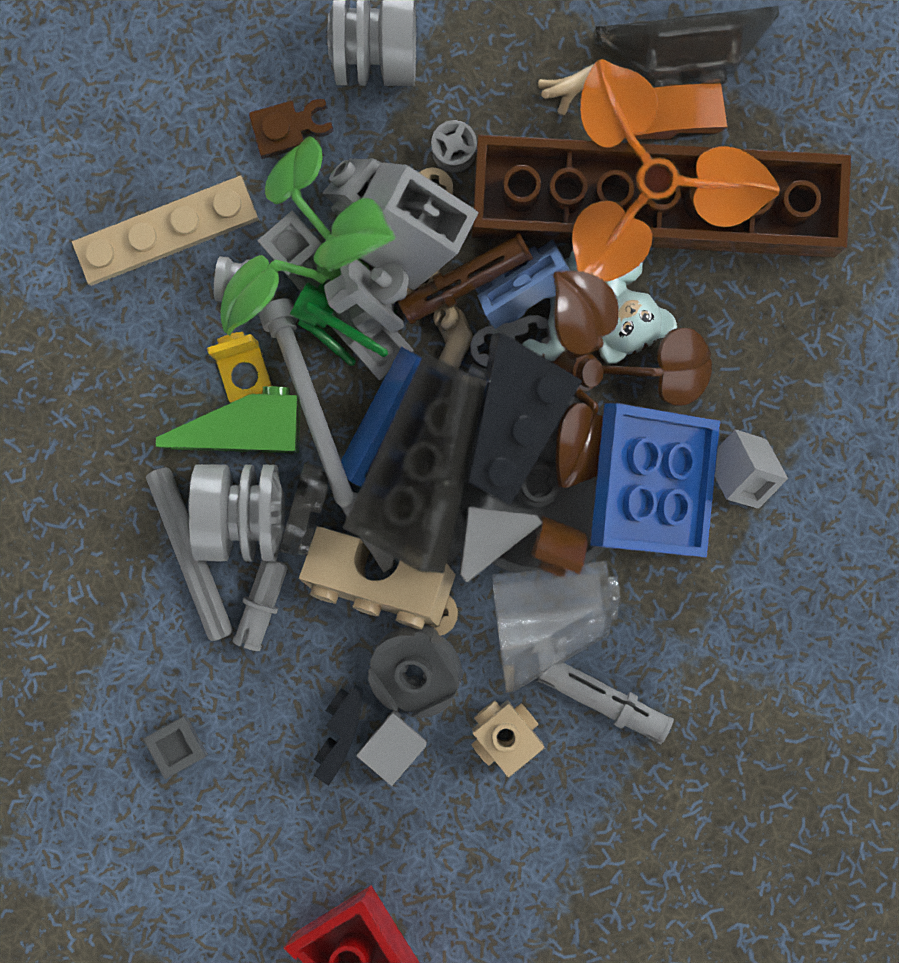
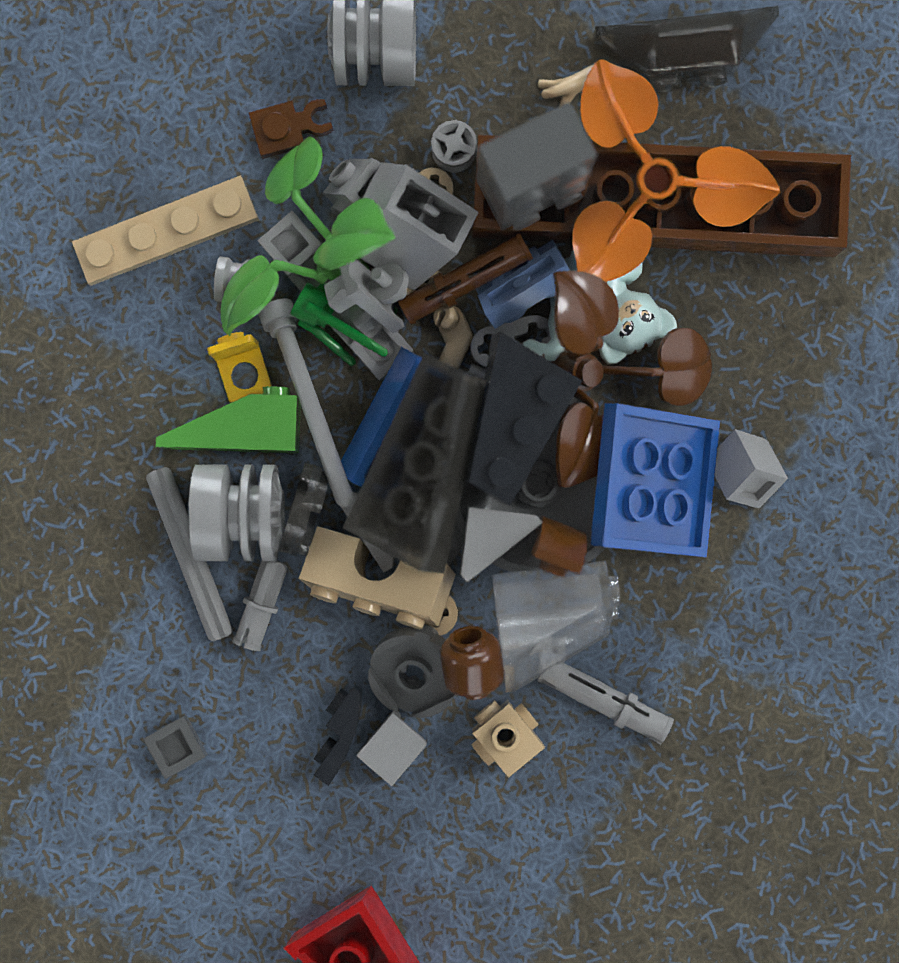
orange slope [634,83,727,139] -> none
none -> reddish brown head [439,626,505,700]
none -> dark grey brick [476,101,597,231]

